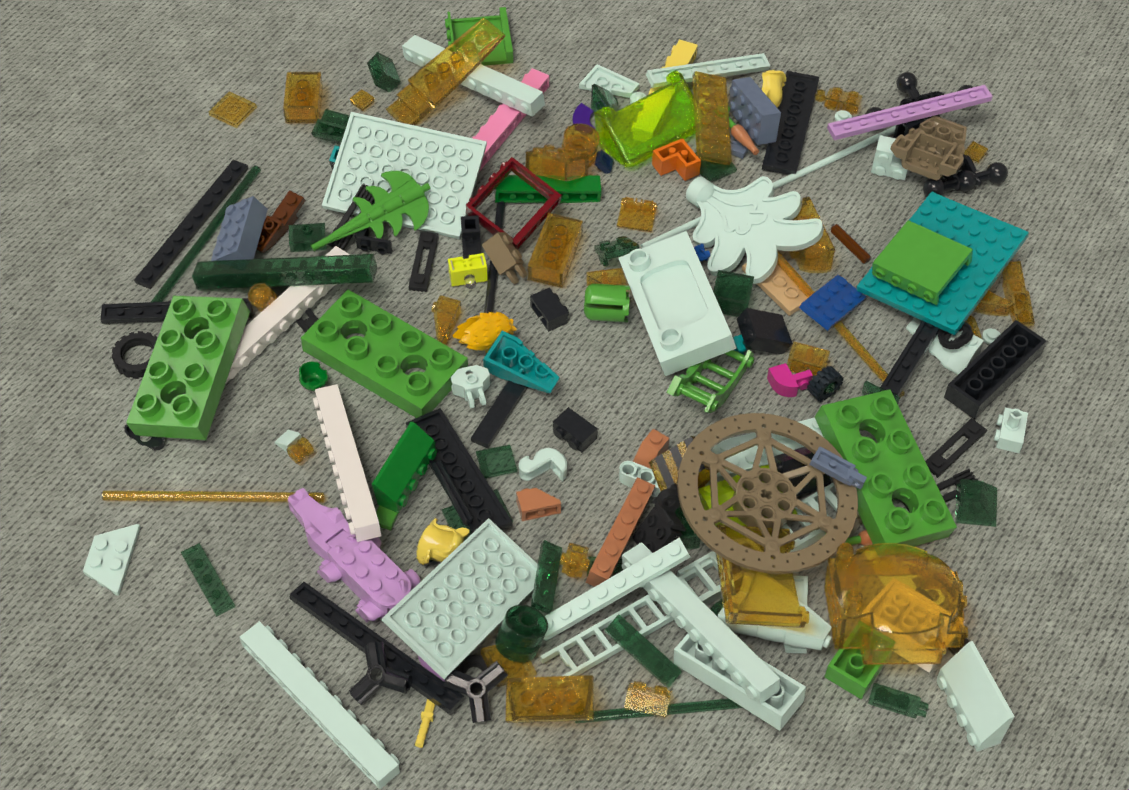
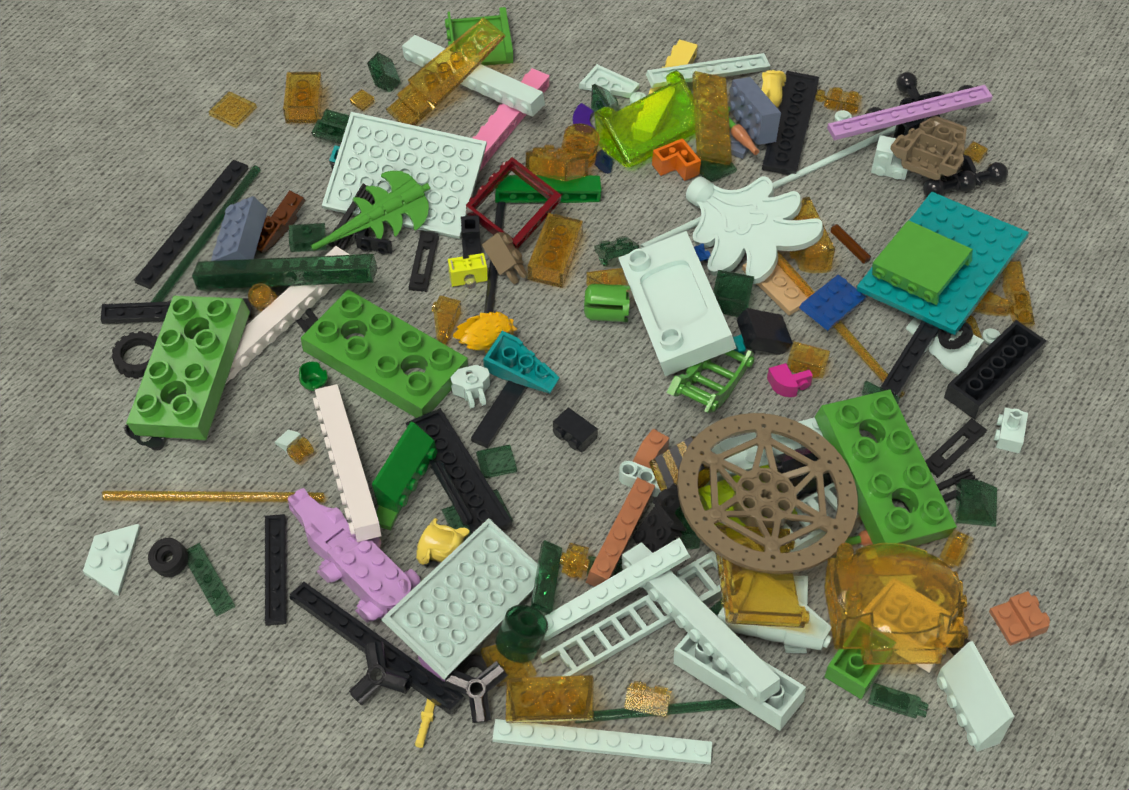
light aqua brick [240,621,400,790] -> none
nougat slope [516,488,561,521] -> none
light aqua animal [519,447,567,482] -> none
black piece [530,287,569,332] -> none
clear green tile [604,614,682,688] -> none
clear yellow hinge [617,196,657,232] -> none
black wheel [807,366,844,402] -> none
sand blue hinge [809,447,867,489] -> none
none -> black tyre [148,538,189,577]
none -> black tile [265,514,287,626]
none -> light aqua plate [492,719,712,765]
none -> clear yellow slope [939,530,974,567]
none -> nougat plate [989,591,1050,646]

